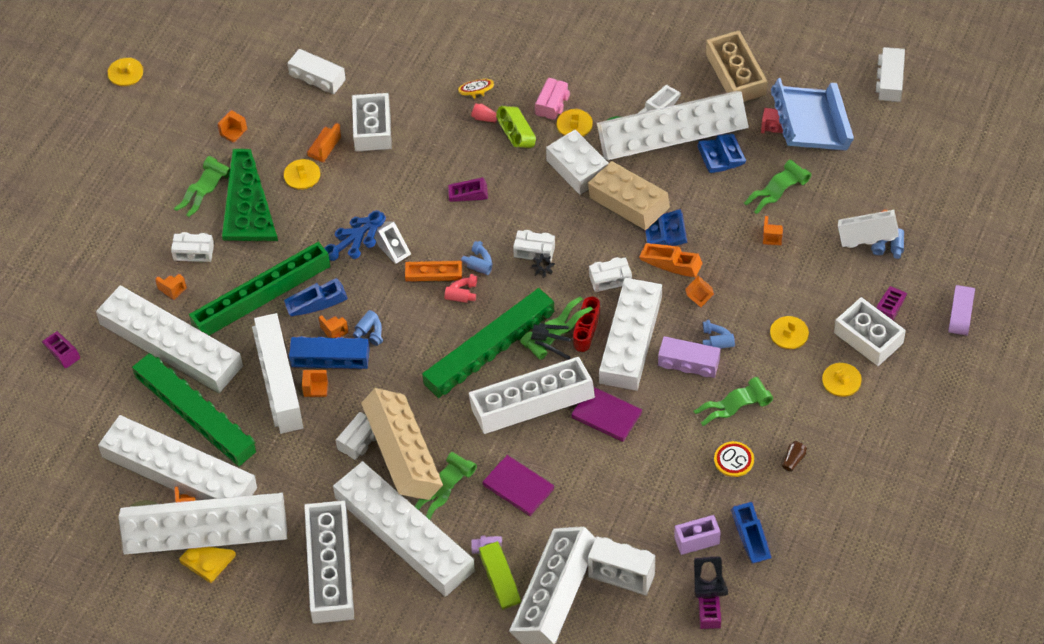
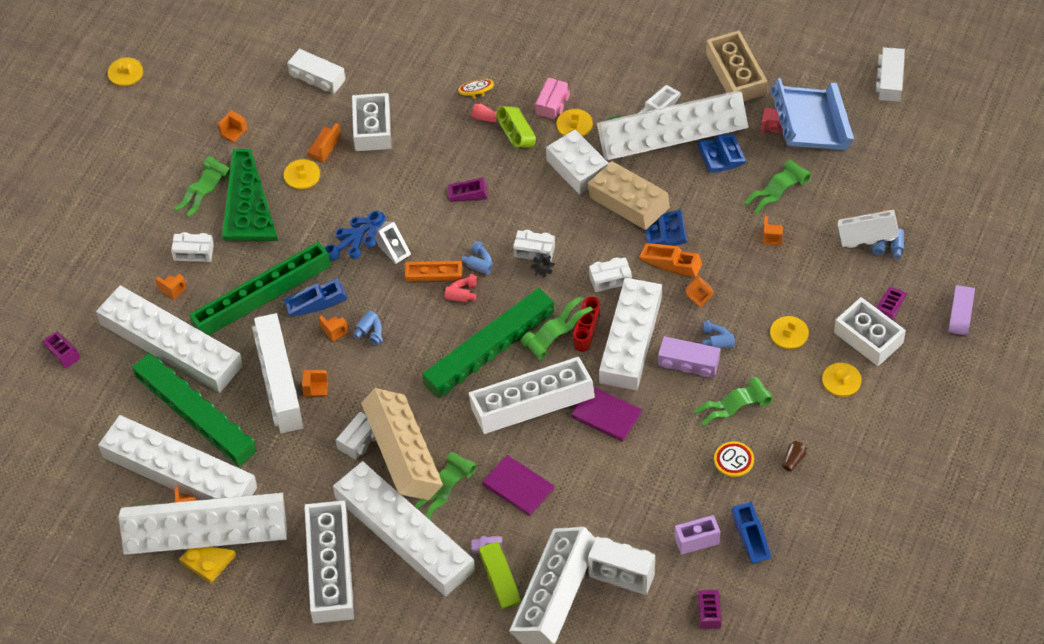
blue brick [289,336,370,369] -> none
black plant [531,323,571,360] -> none
black piece [694,556,728,598] -> none

